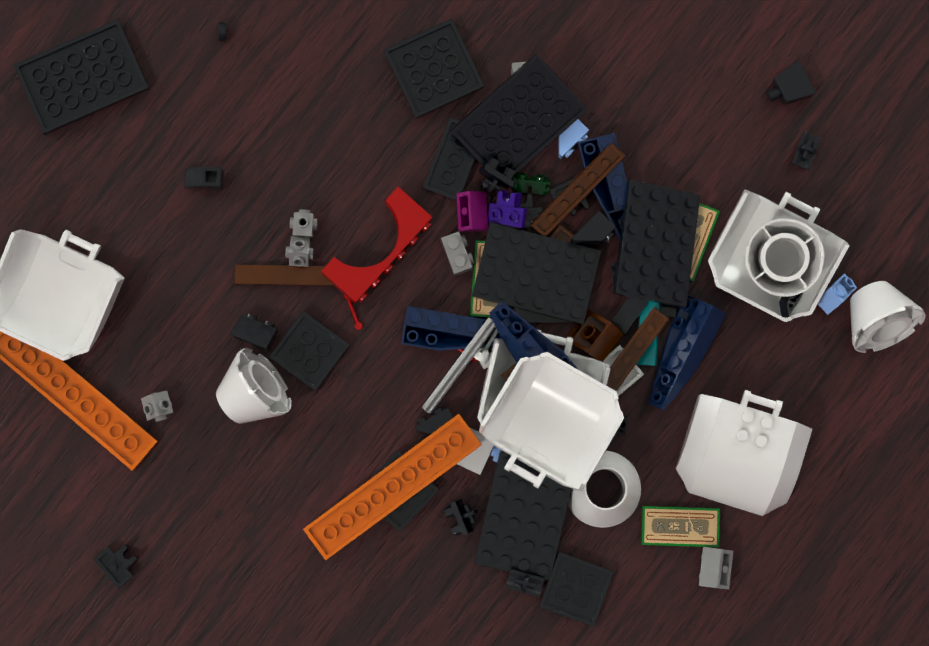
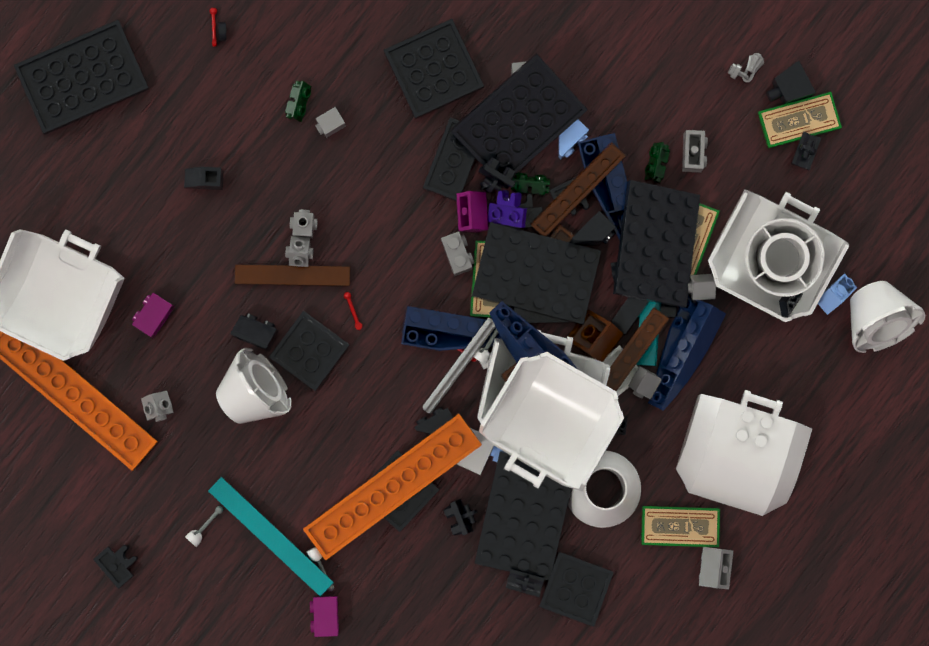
red arch [321,187,432,304] -> none
none -> magenta brick [132,293,175,339]
none -> hinge [185,506,223,547]
none -> teal tile [208,477,334,597]
none -> red hinge [210,8,217,47]
none -> dark green hinge [285,80,312,122]
none -> white hinge [306,547,334,591]
none -> magenta brick [310,596,339,637]
none -> light grey brick [315,107,346,138]
none -> light grey brick [628,366,662,399]
none -> dark green hinge [644,142,670,183]
none -> light grey brick [682,130,708,173]
none -> light grey brick [688,274,716,300]
none -> light grey piece [728,53,764,82]
none -> tile [758,92,842,149]

